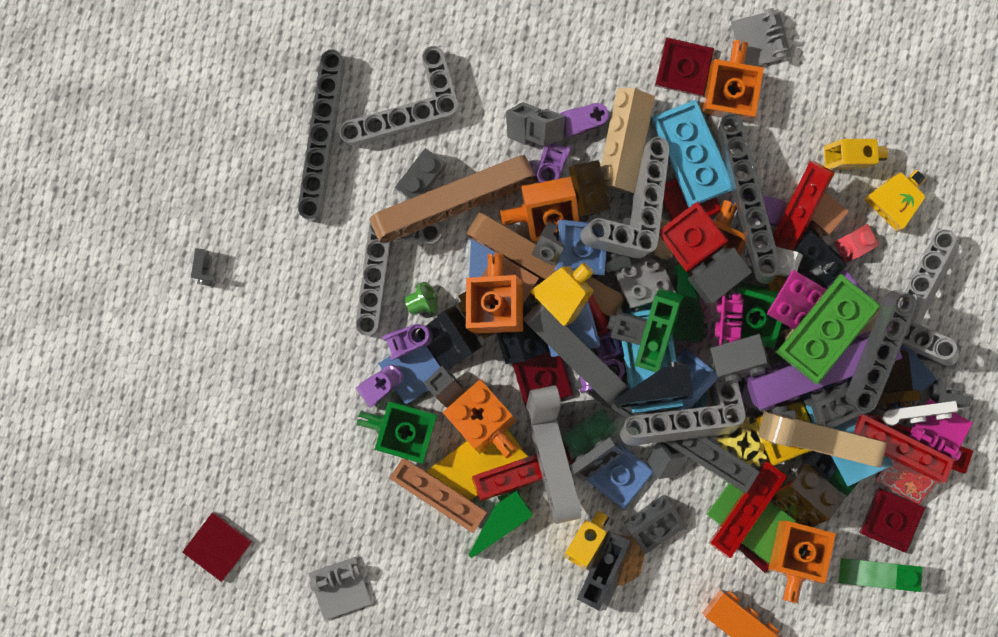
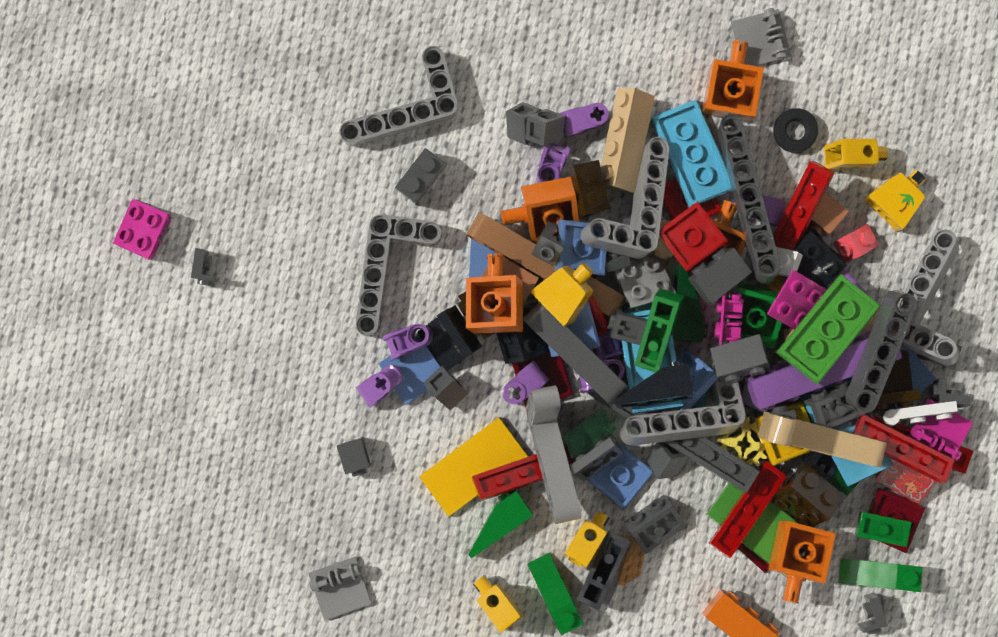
dark red tile [182,511,253,582] -> none
dark grey beam [298,49,345,221] -> none
green brick [356,400,438,464] -> none
medium nougat beam [369,155,537,243] -> none
nougat plate [389,458,487,533] -> none
bright green piece [405,282,438,315] -> none
orange brick [443,379,518,459] -> none
dark red tile [655,37,714,97] -> none
none -> dark pink hinge [113,198,172,260]
none -> dark grey brick [337,437,371,477]
none -> yellow torso [473,575,524,633]
none -> medium lavender piece [502,360,550,404]
none -> green slope [527,553,584,636]
none -> black tyre [773,108,818,153]
none -> green plate [855,511,911,547]
none -> dark grey bracket [857,593,888,635]

